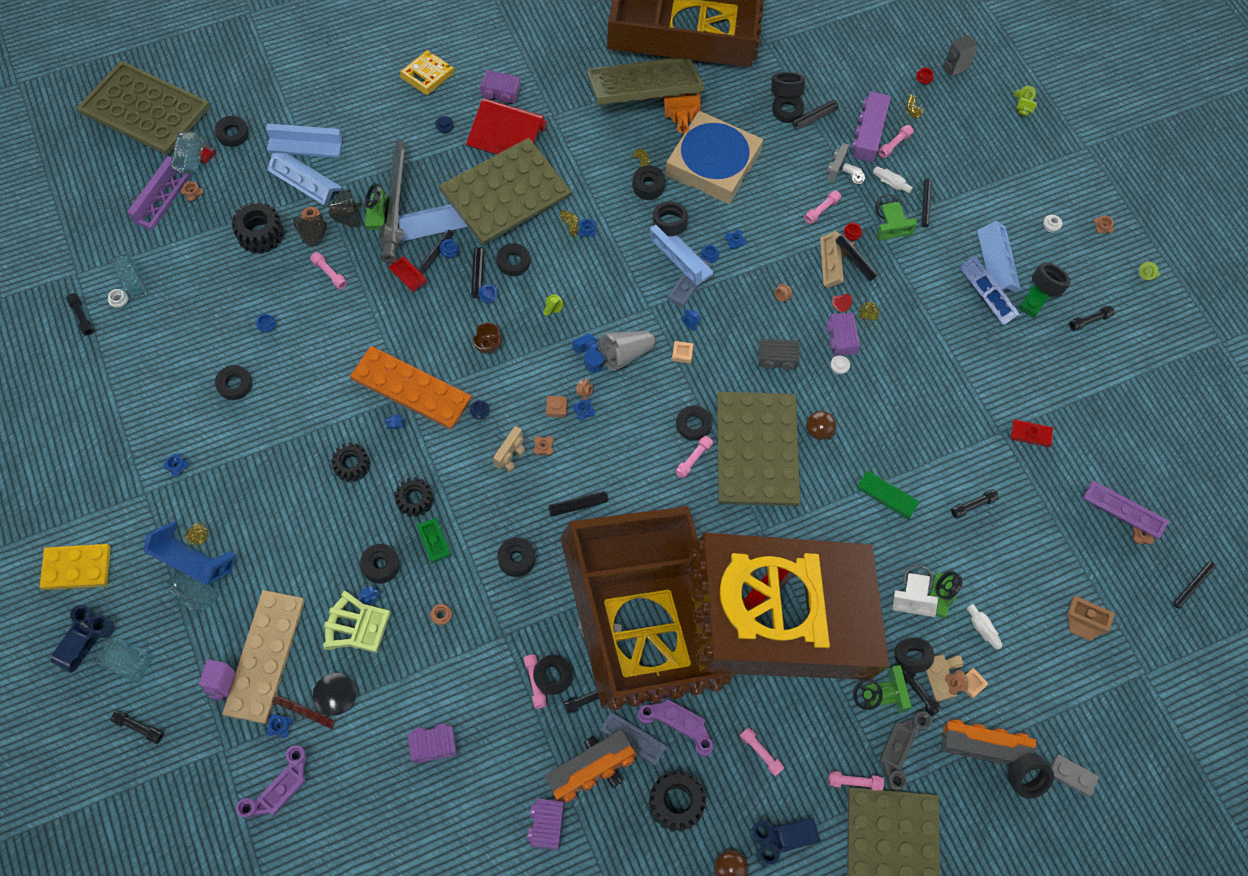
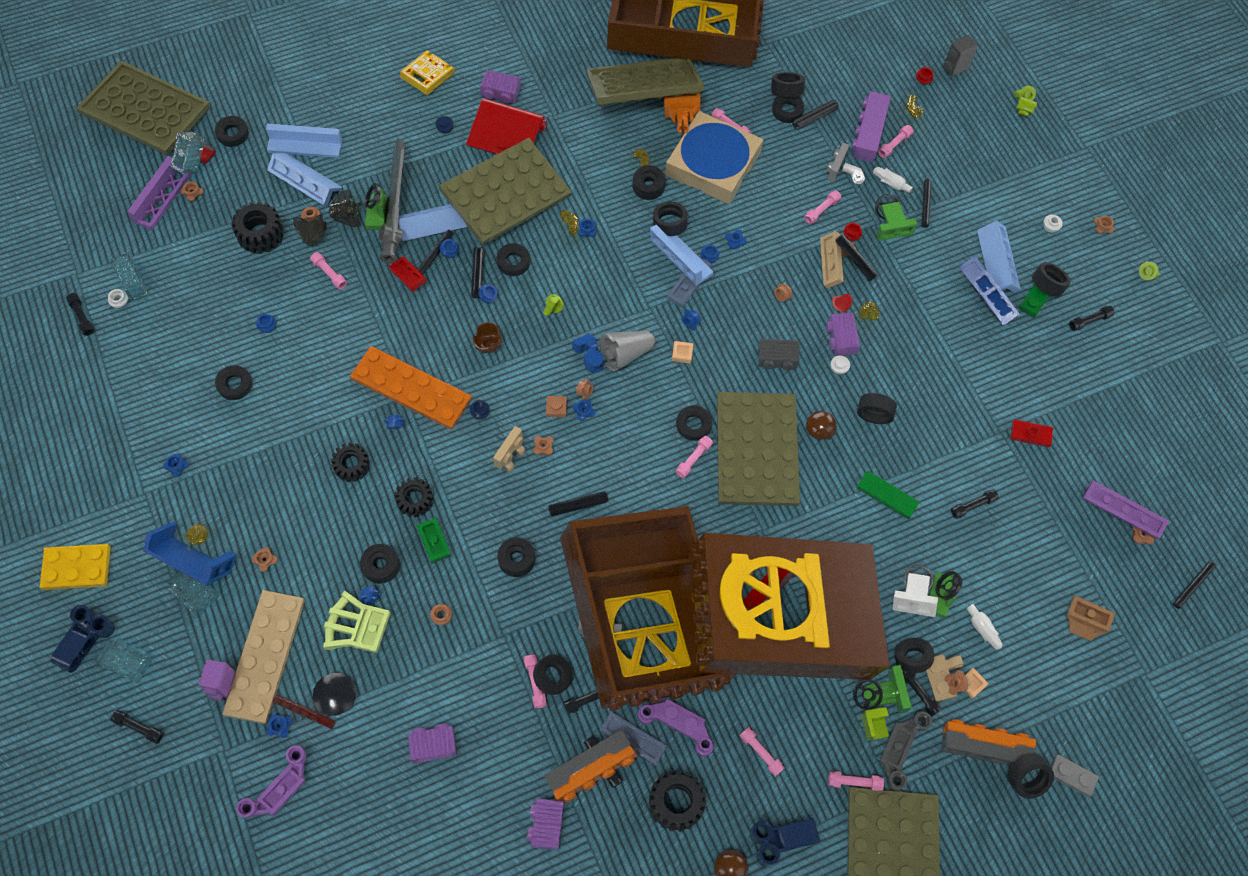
none -> nougat plate [252,547,277,572]
none -> bright pink bar [711,108,751,133]
none -> black tyre [857,393,897,424]
none -> lime panel [861,707,889,741]

